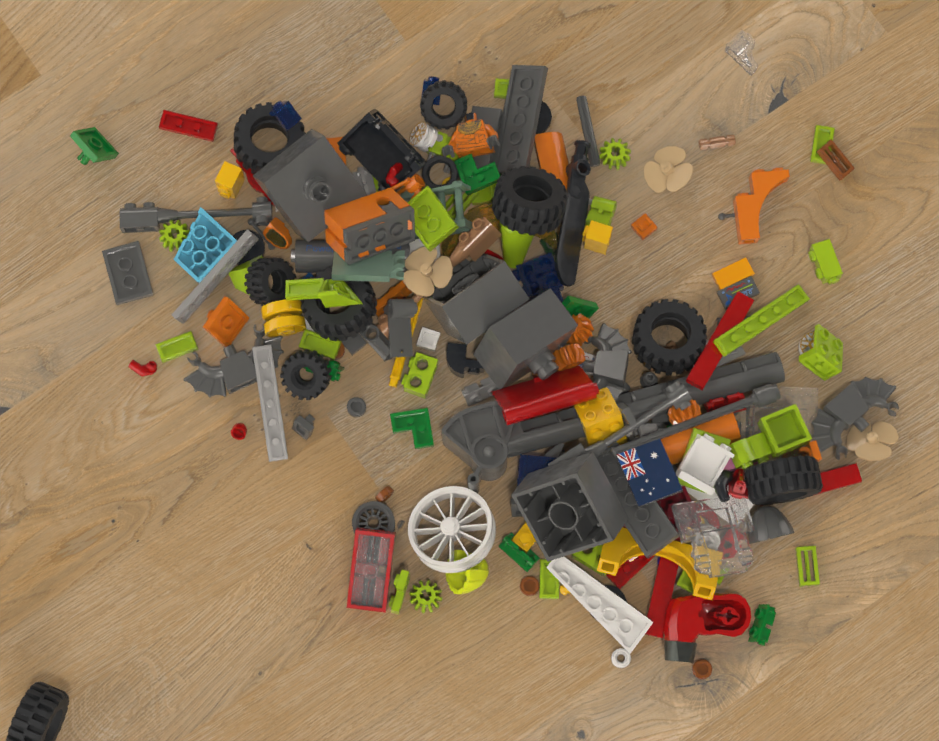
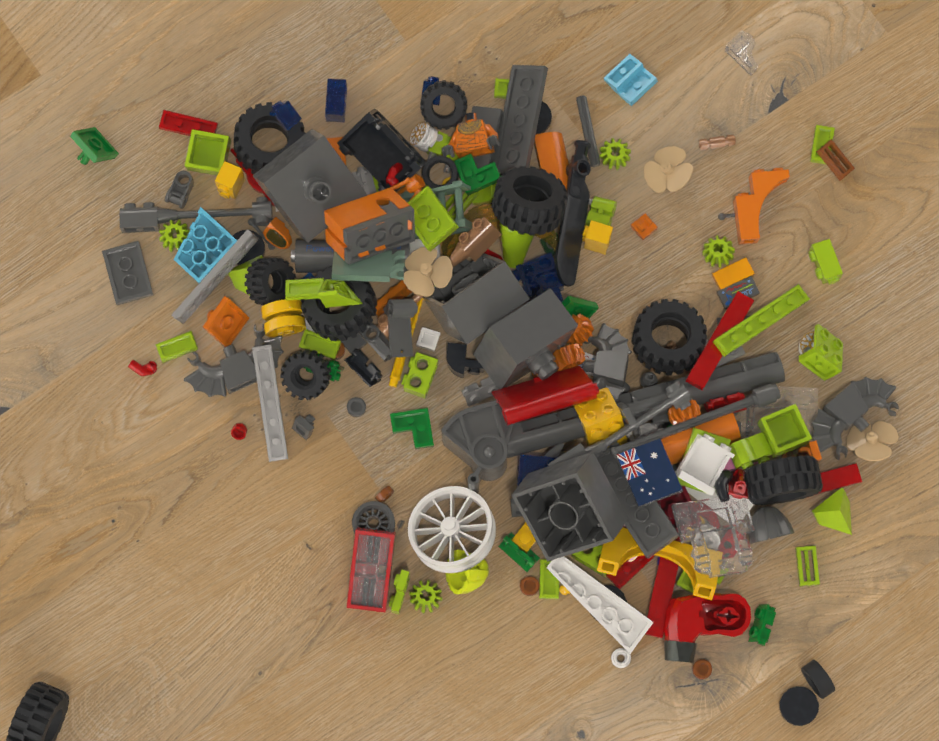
none -> dark grey piece [165,170,194,209]
none -> lime piece [185,130,231,176]
none -> clear blue brick [325,79,347,122]
none -> black hinge [344,348,383,387]
none -> medium azure slope [604,54,658,106]
none -> lime gear [702,235,735,268]
none -> black tile [779,686,819,726]
none -> black tyre [801,660,835,699]
none -> lime slope [812,488,852,535]

